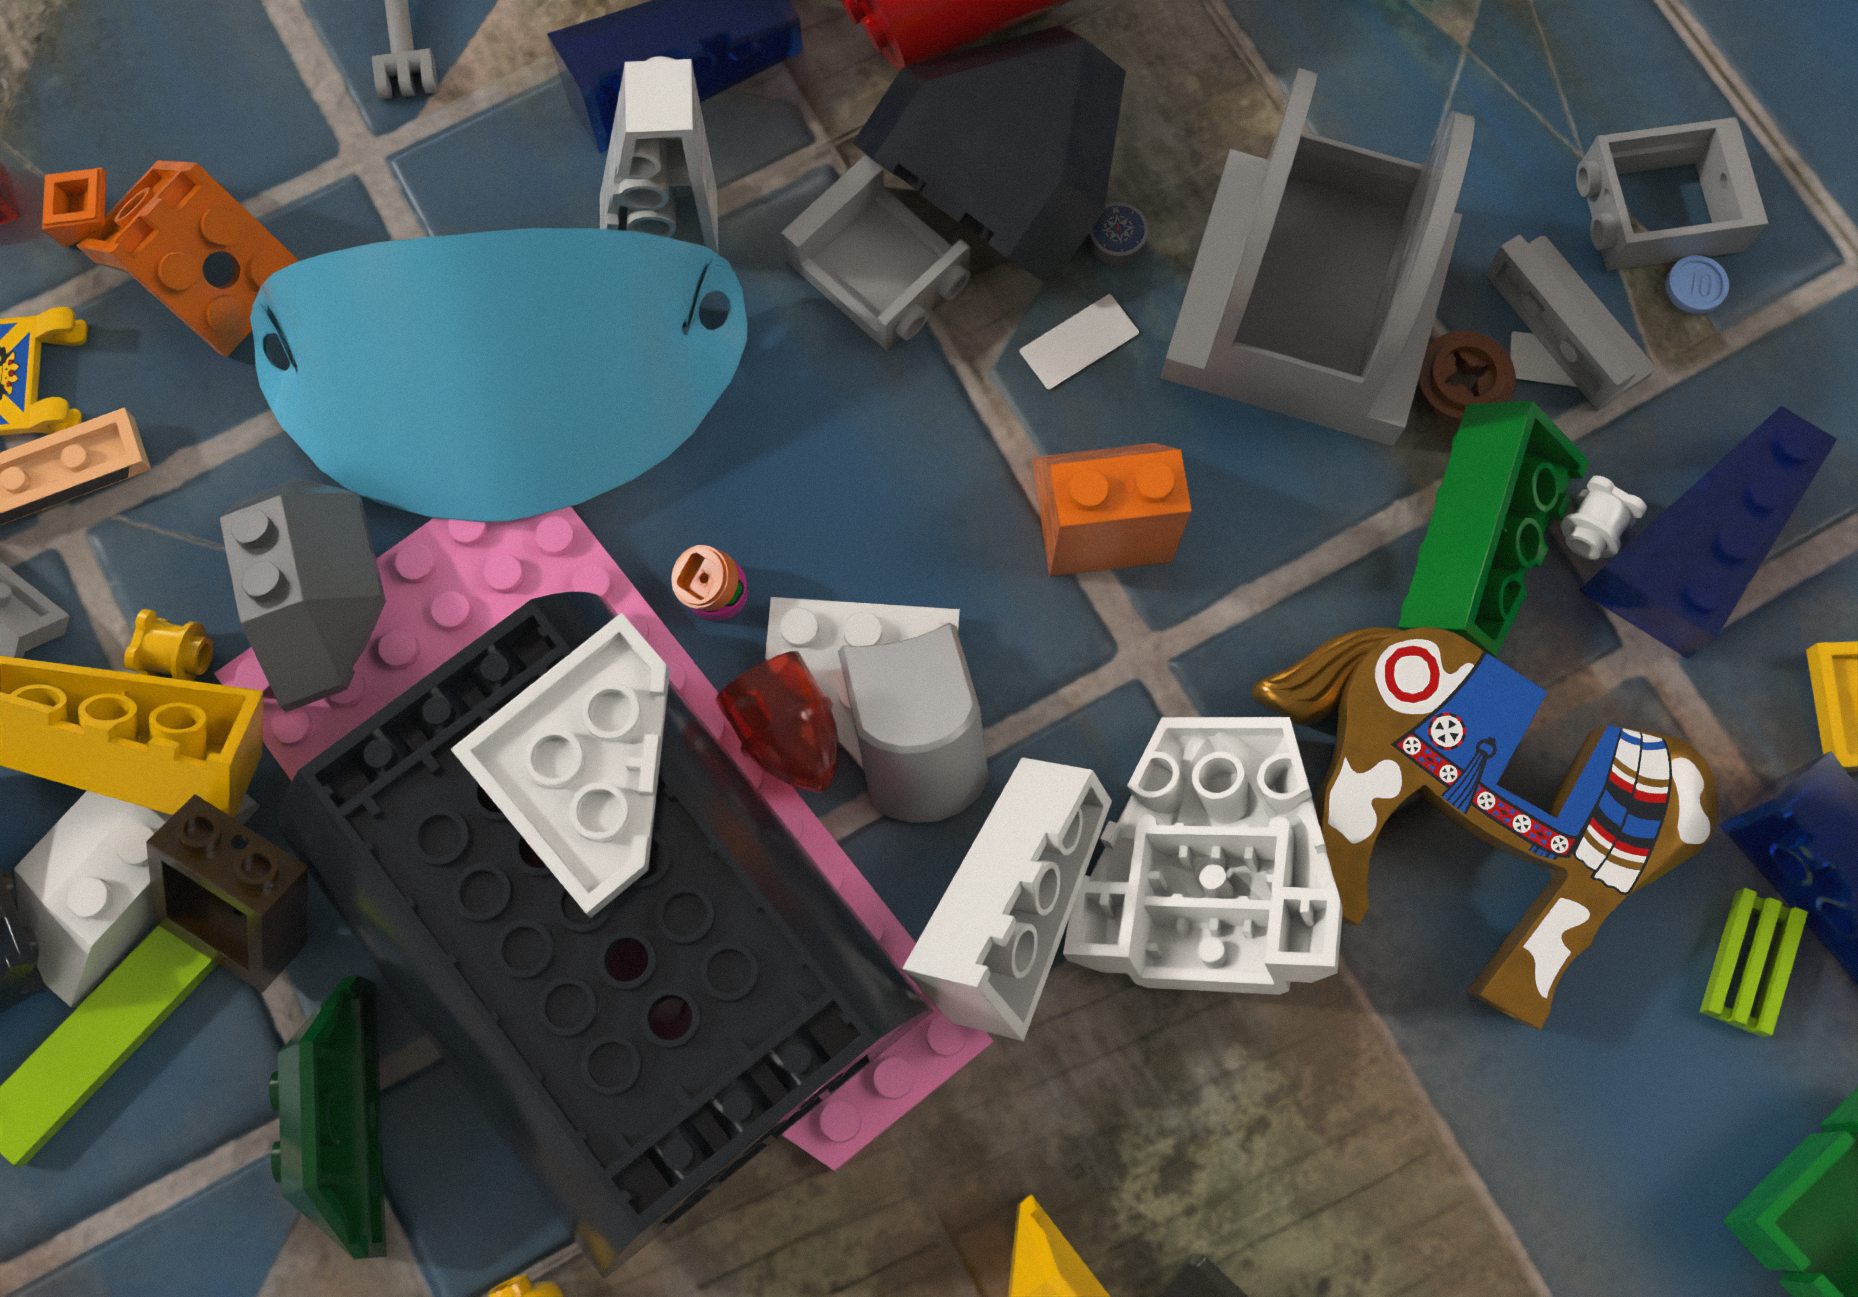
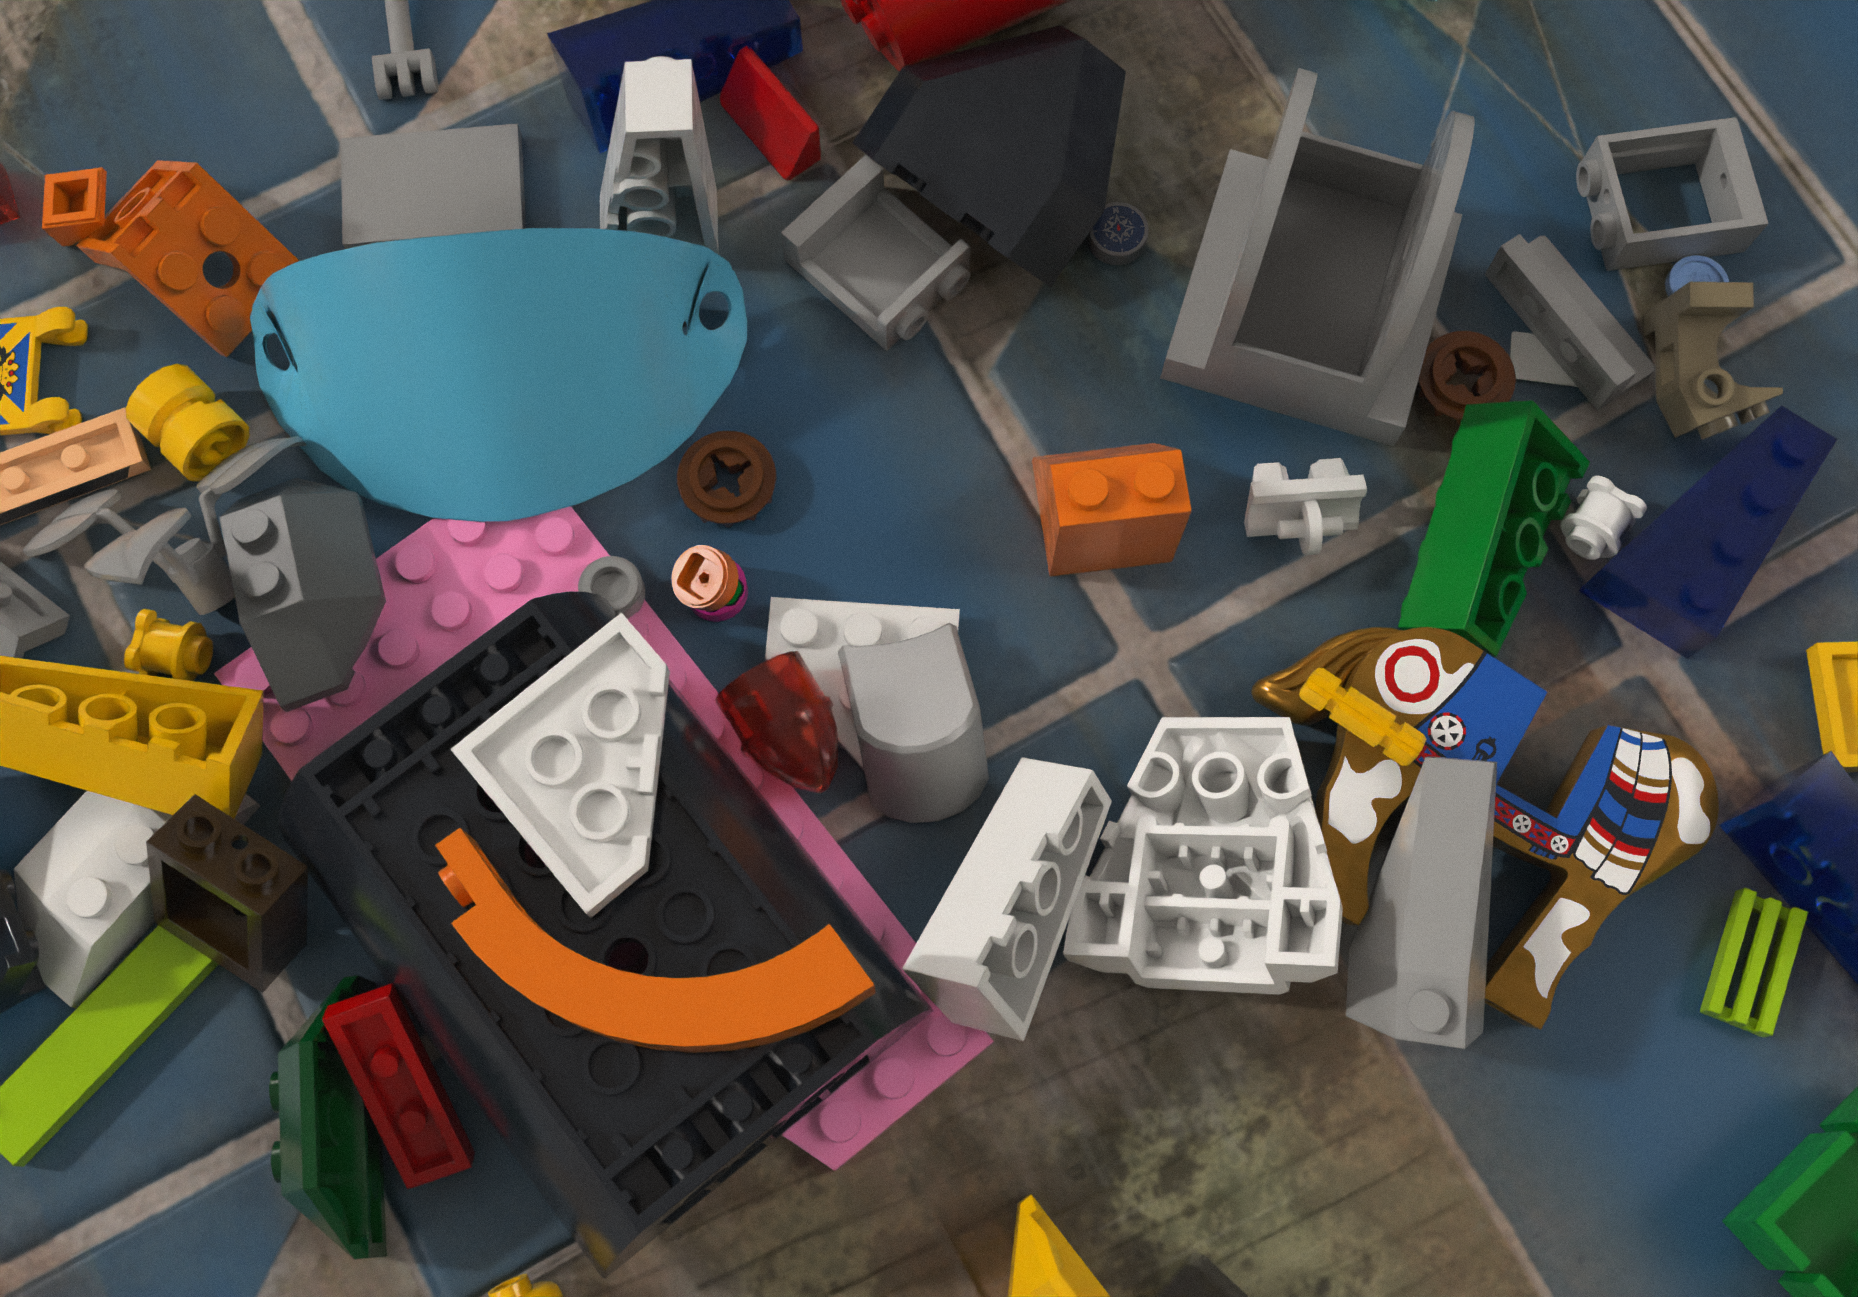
white sticker [1019,294,1139,390] -> none
none -> light grey plant [23,436,306,615]
none -> yellow wheel [125,364,250,482]
none -> red plate [322,983,475,1190]
none -> light grey tile [341,124,526,249]
none -> orange arch [435,828,876,1053]
none -> light grey tile [578,556,645,619]
none -> reddish brown gear [677,431,777,528]
none -> red slope [719,46,821,181]
none -> white hips [1244,458,1367,555]
none -> yellow axle [1299,668,1426,766]
none -> light grey wedge [1346,756,1497,1049]
none -> dark tan tile [1644,282,1783,440]

